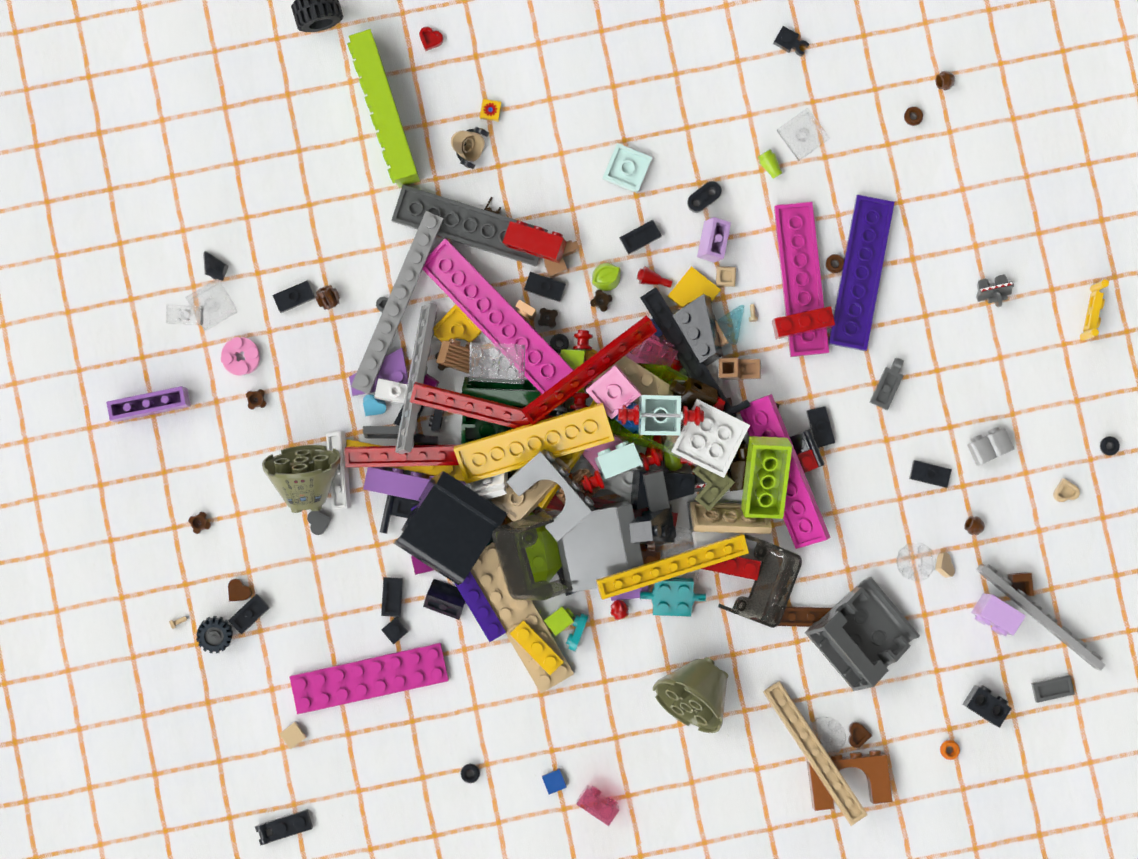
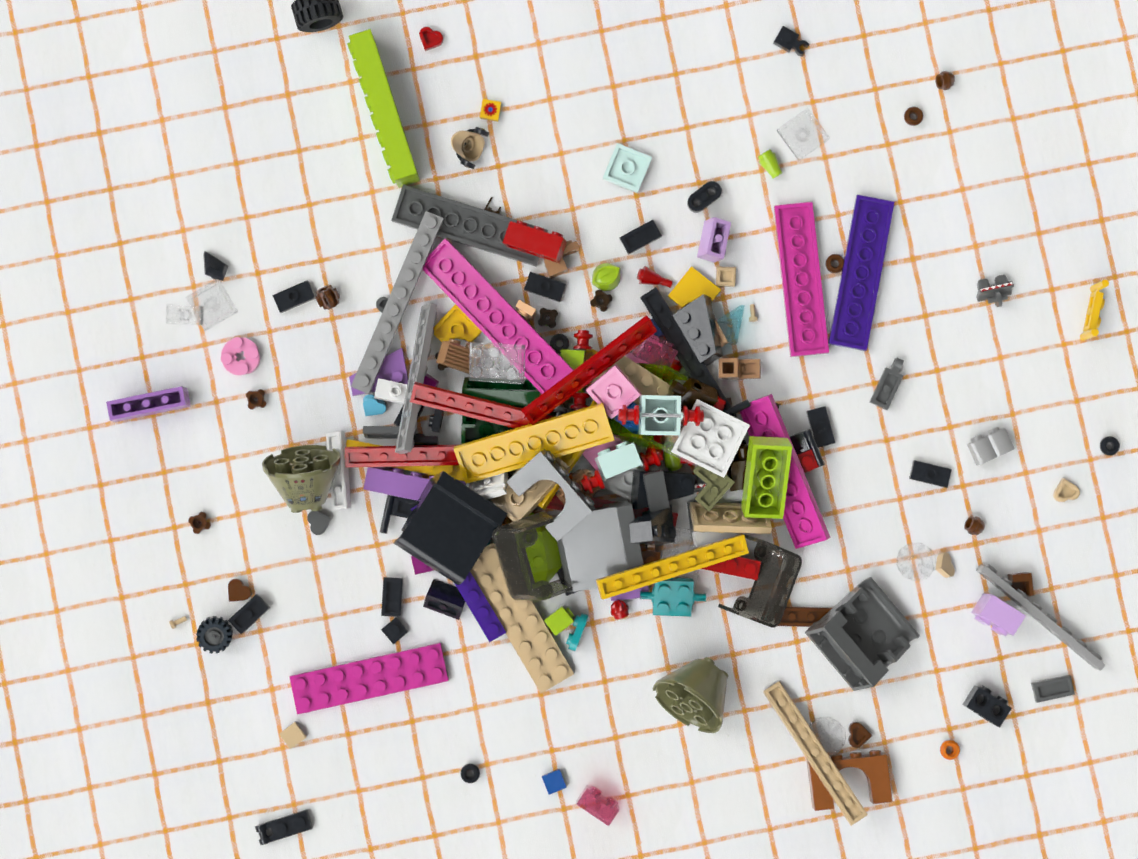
yellow plate [509,620,564,675] -> none
red brick [772,306,835,340] -> none

